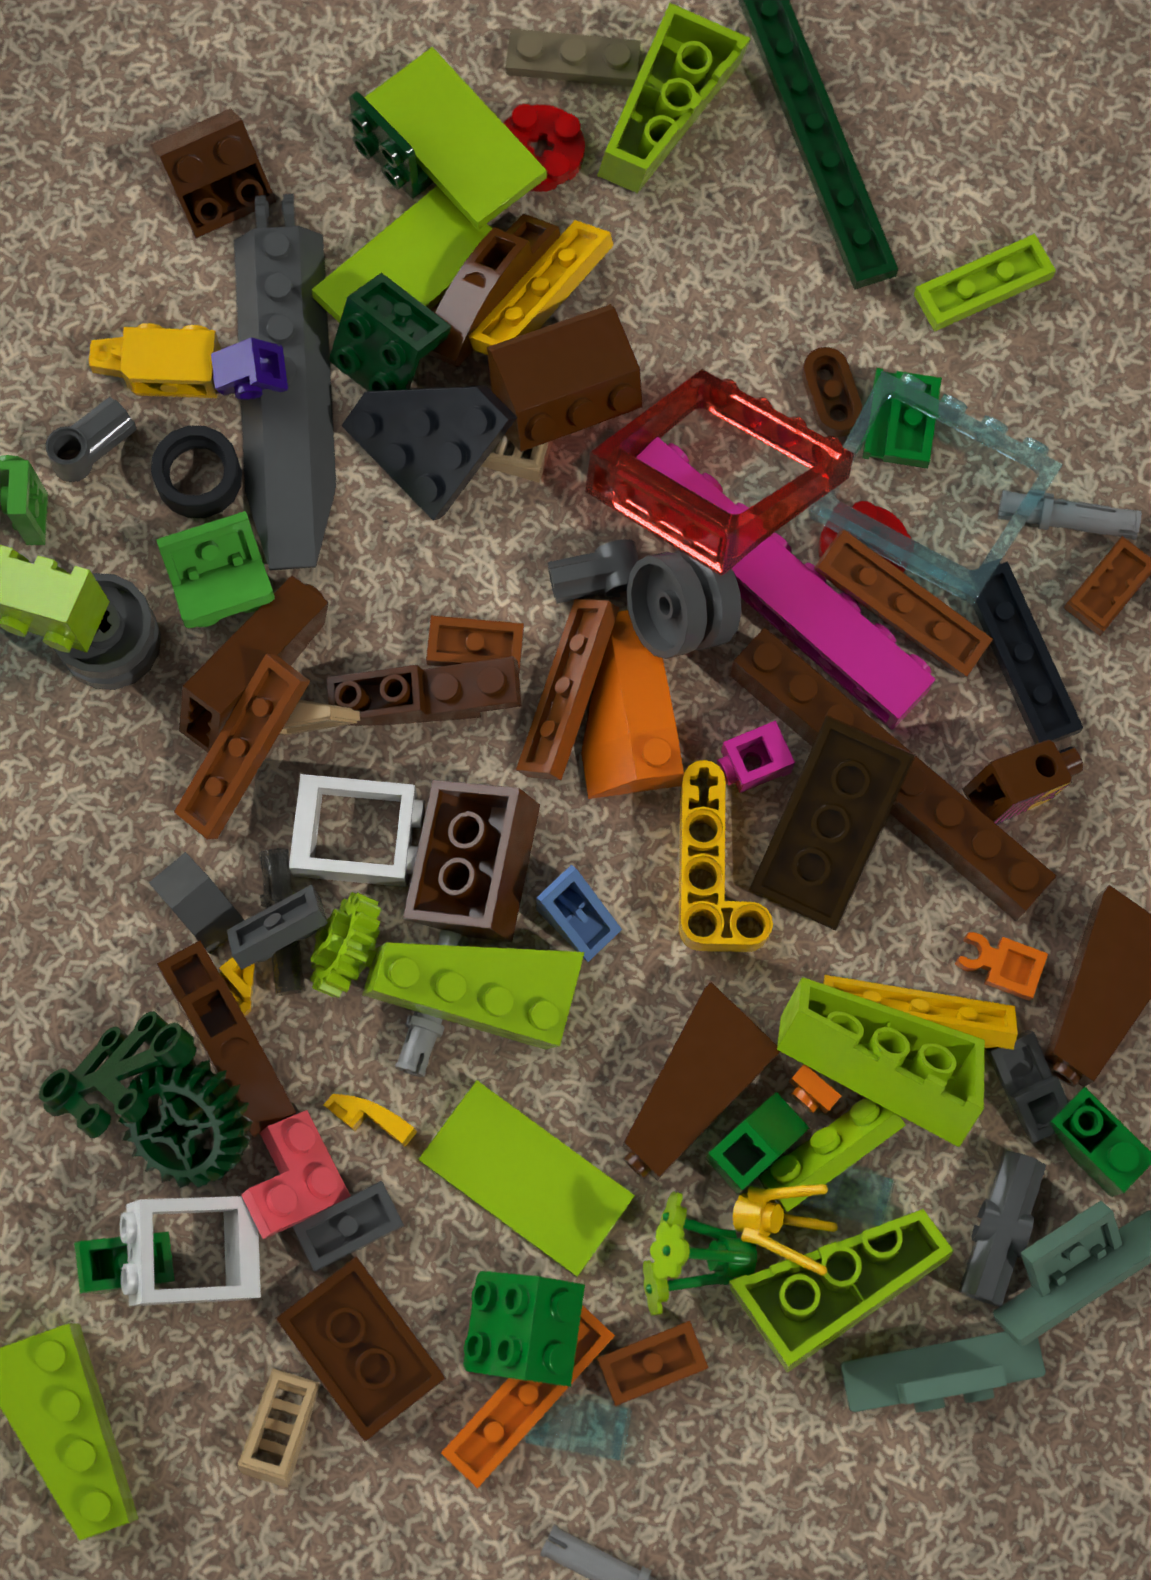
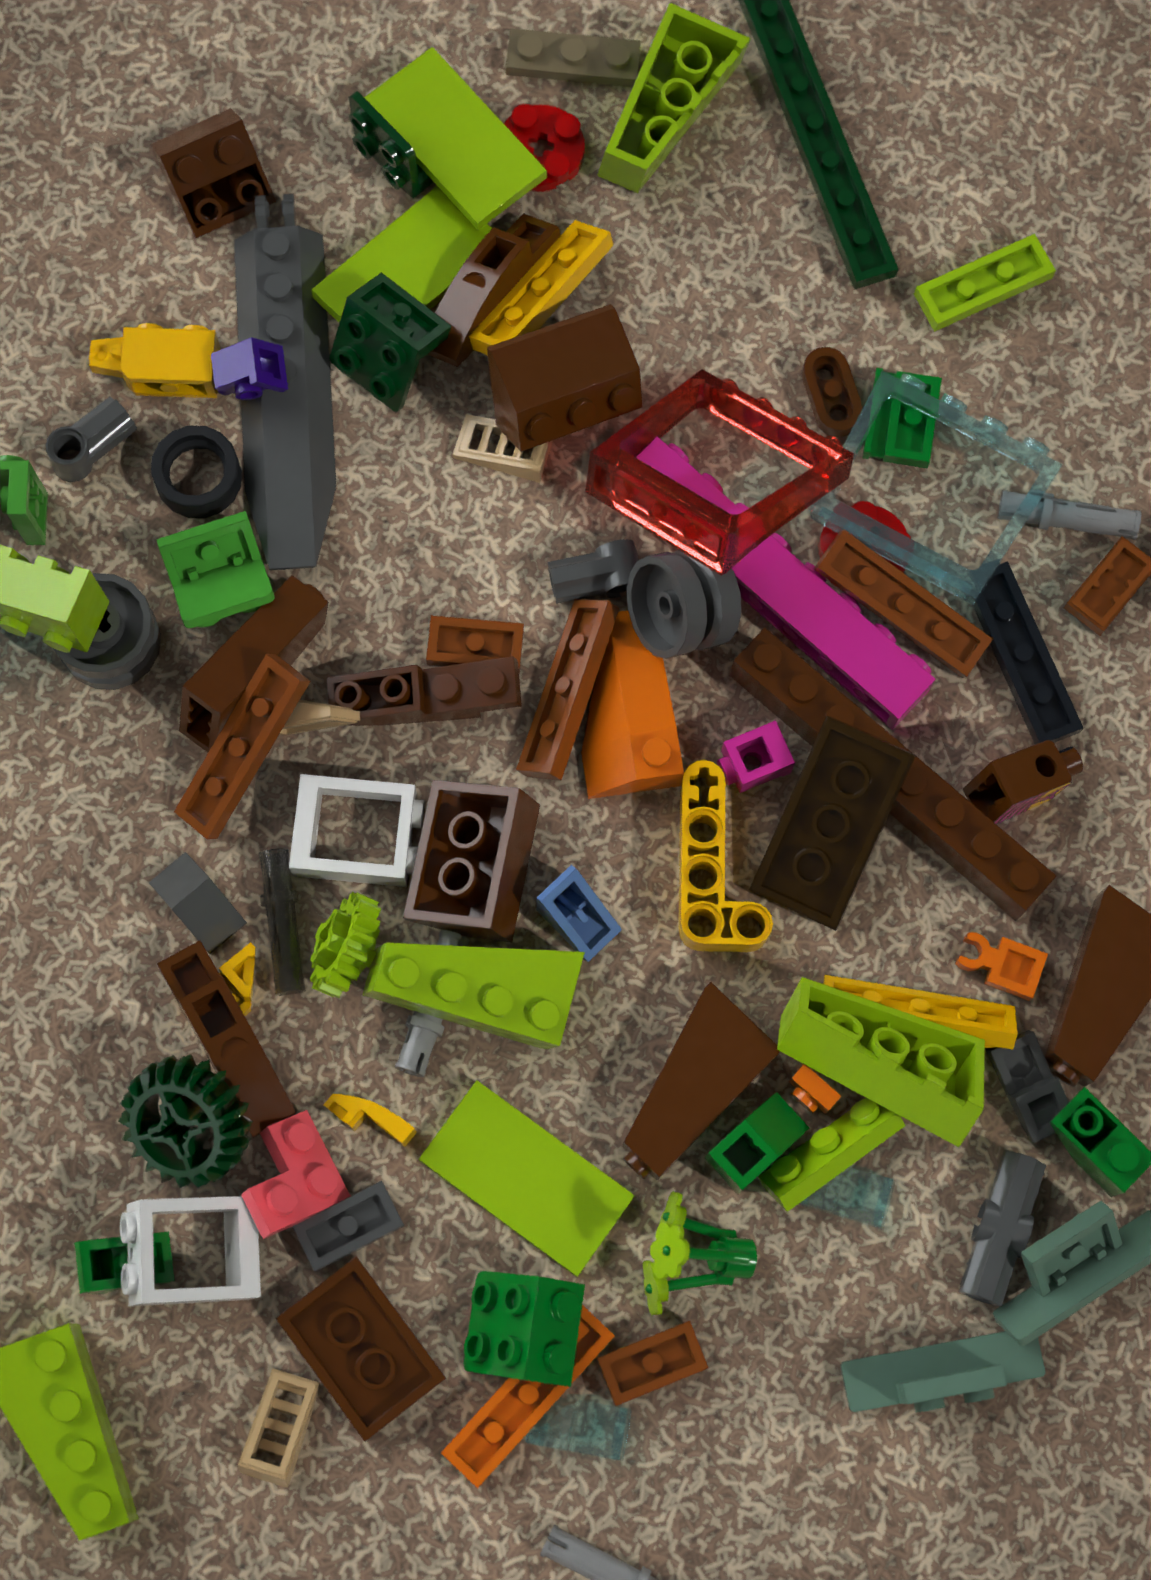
dark green plant [39,1011,197,1138] -> none
dark grey plate [227,884,328,970] -> none
black plate [341,385,518,520] -> none
lime wedge [729,1209,954,1373] -> none
yellow plant [733,1184,838,1276] -> none

